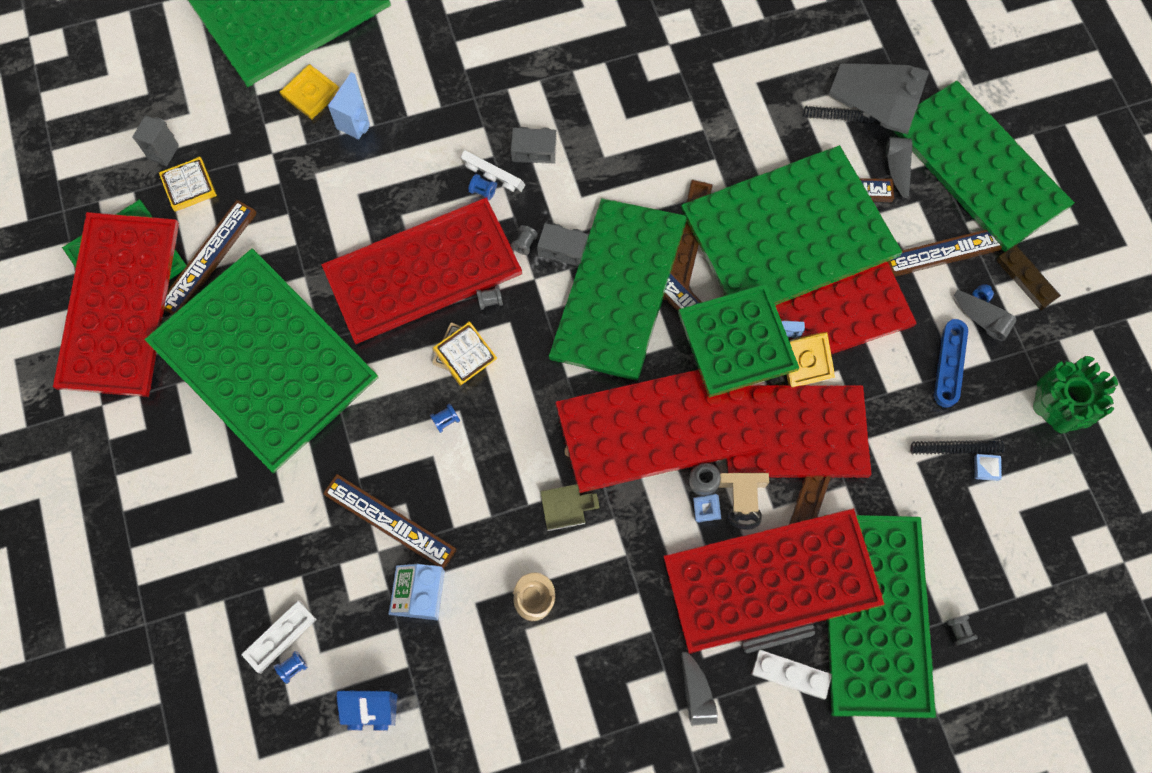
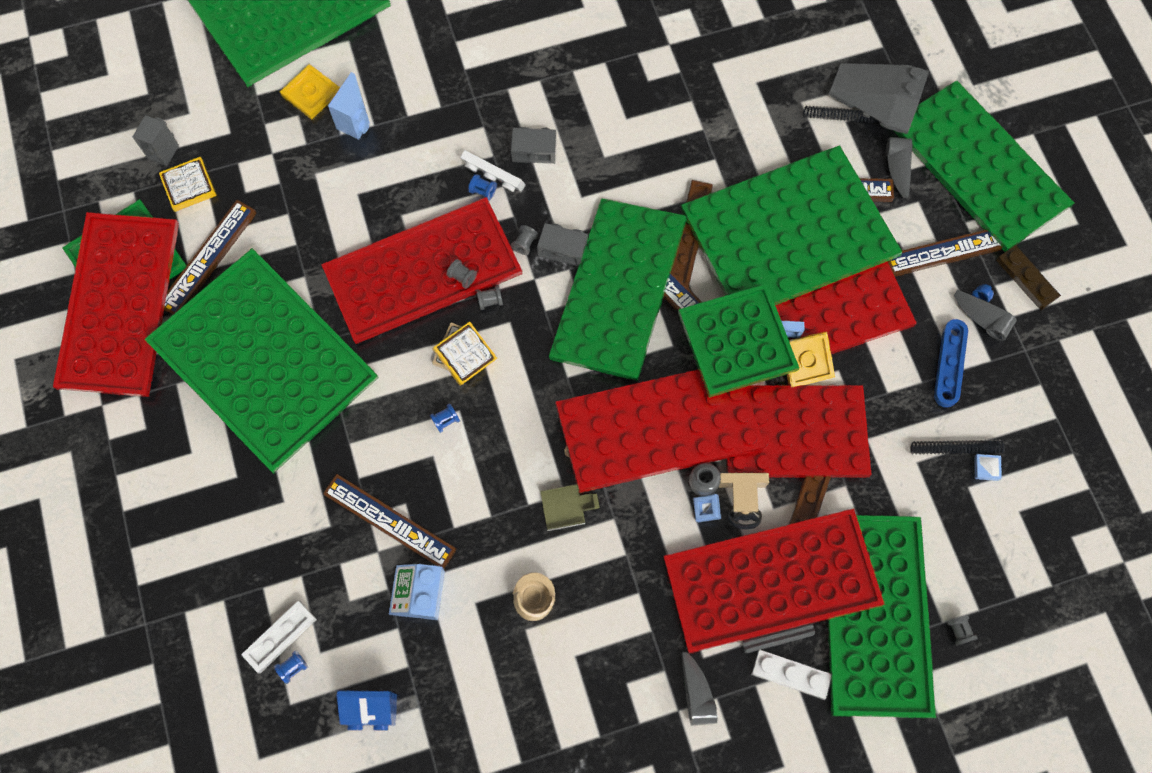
green piece [1033,356,1118,433] -> none
none -> dark grey bush [446,259,477,288]

